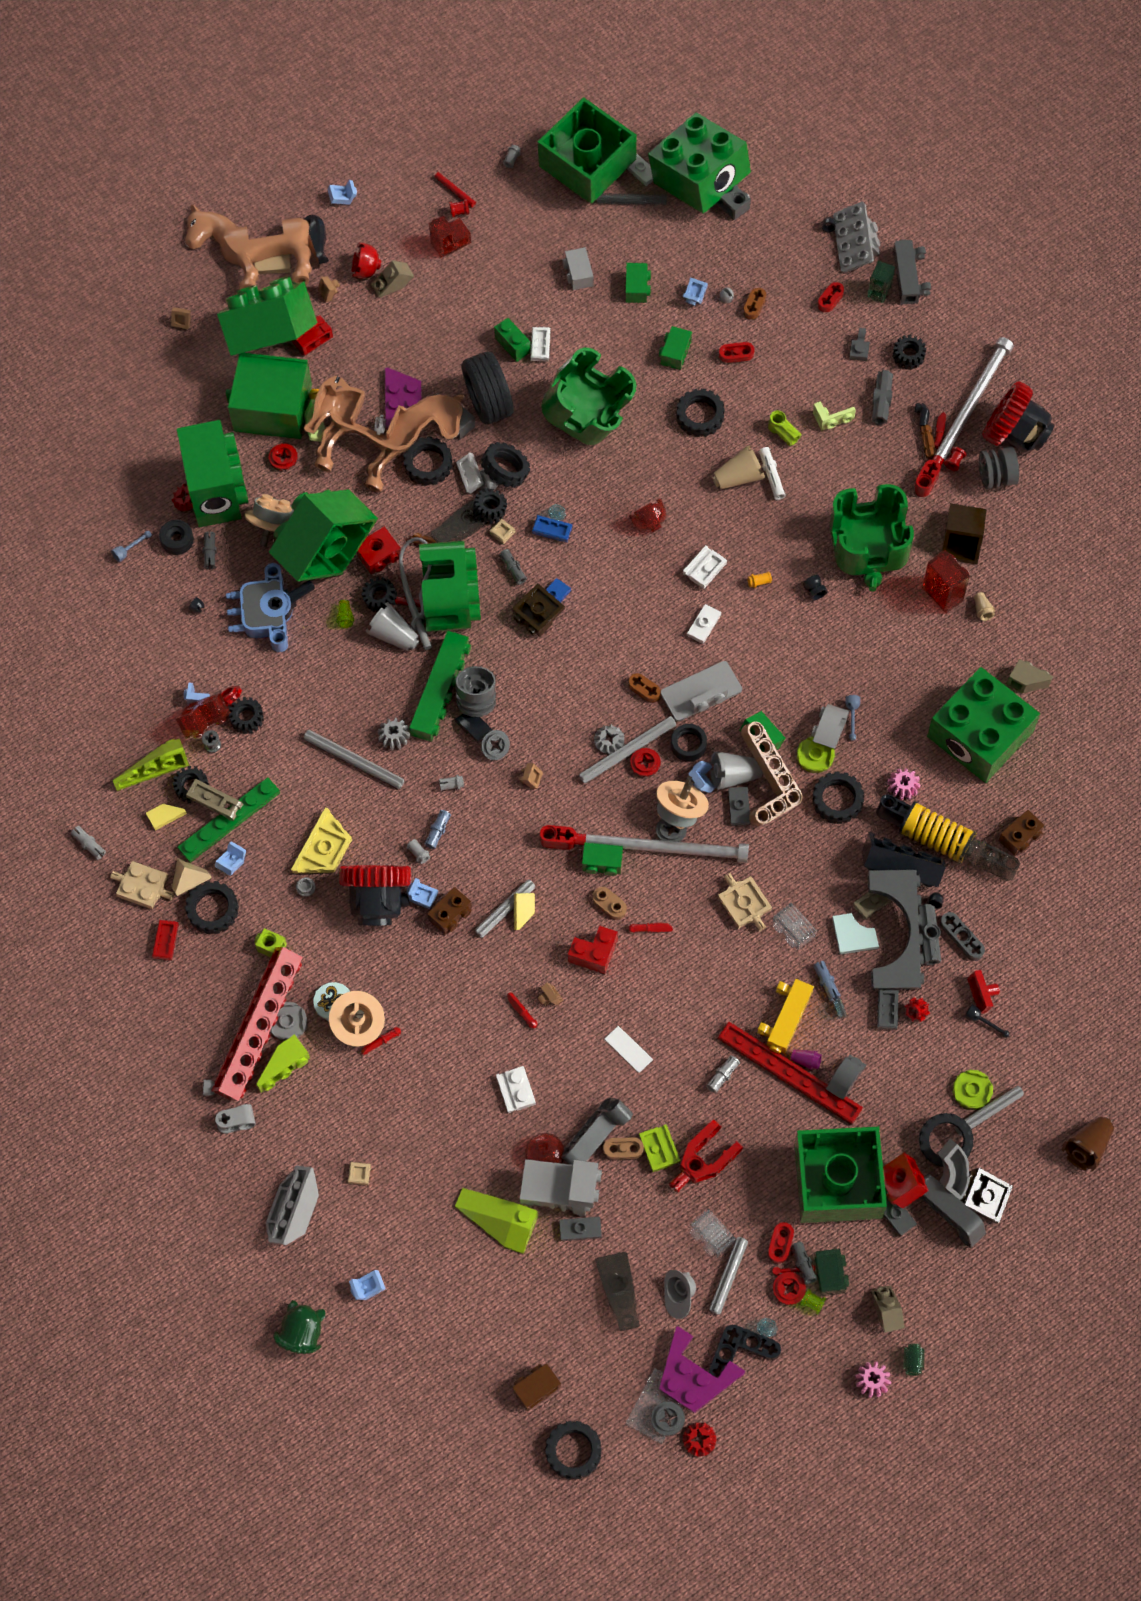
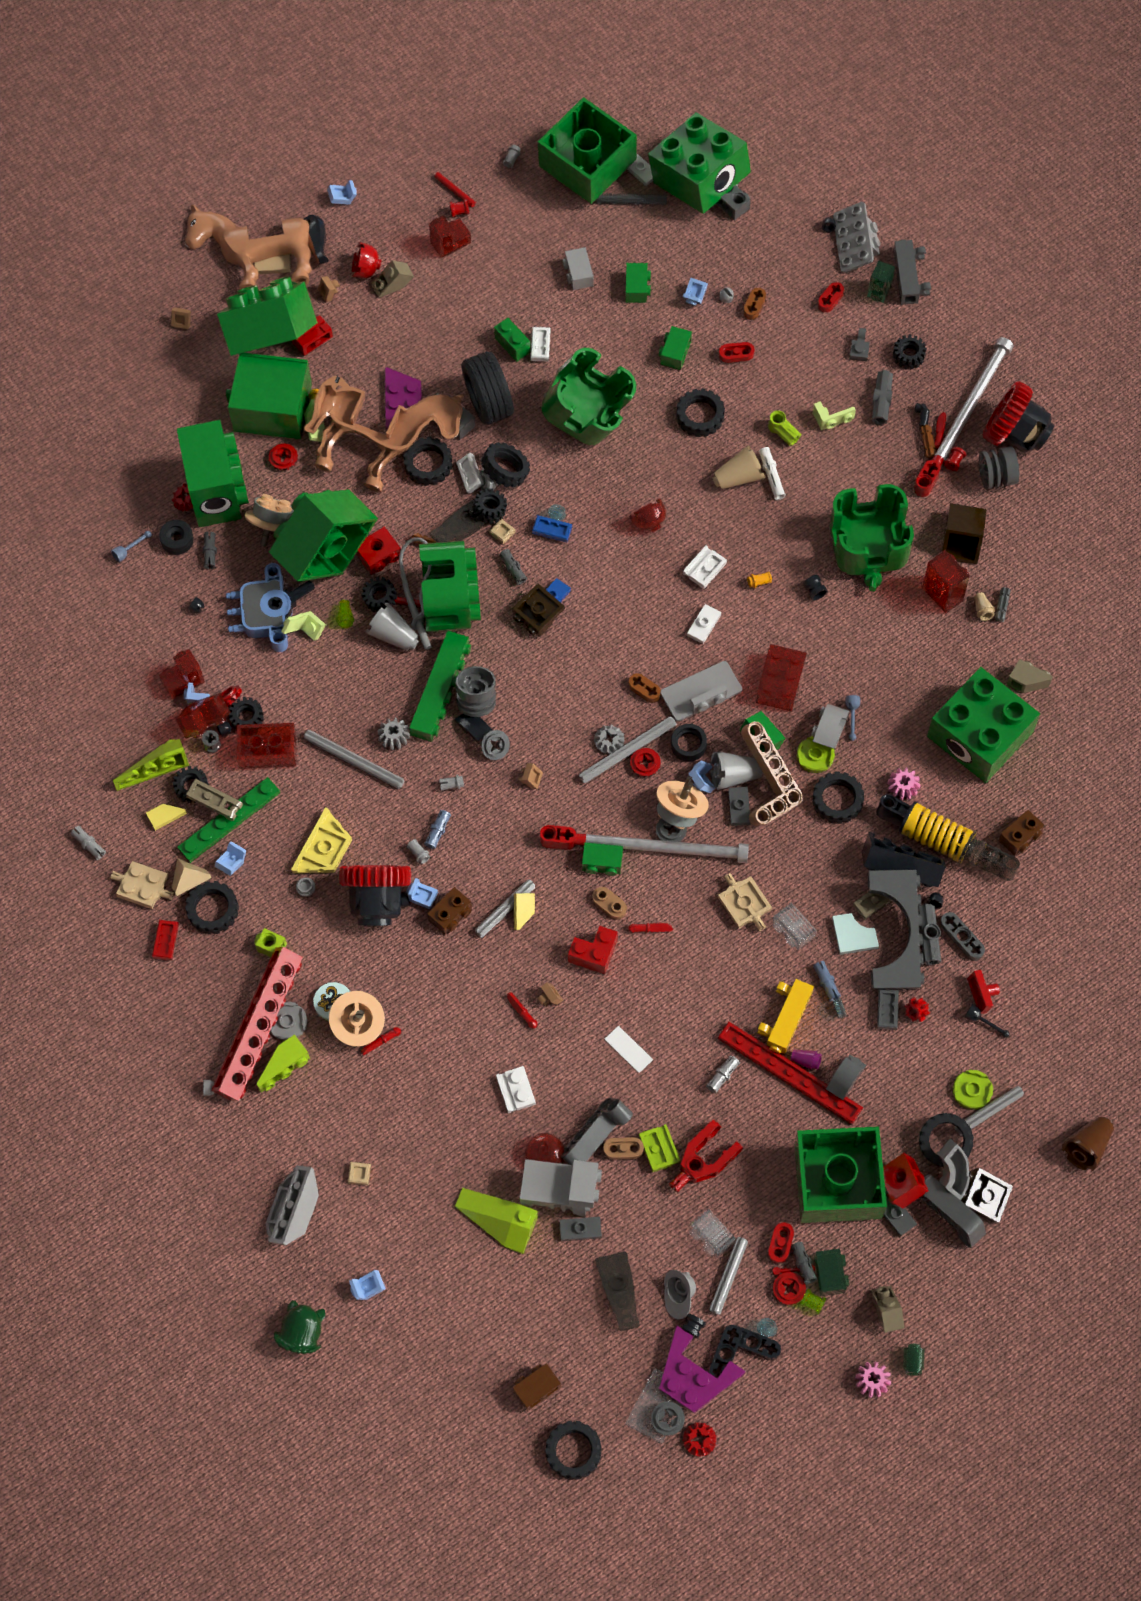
light grey piece [215,1104,256,1134] -> none
light grey axle [374,415,385,435] -> none
none -> clear red brick [159,649,205,700]
none -> black hinge [216,721,232,738]
none -> clear red brick [237,723,297,769]
none -> yellowish green bracket [281,611,326,640]
none -> black wheel [680,1314,706,1339]
none -> clear red brick [756,644,807,712]
none -> dark grey axle [995,587,1011,622]

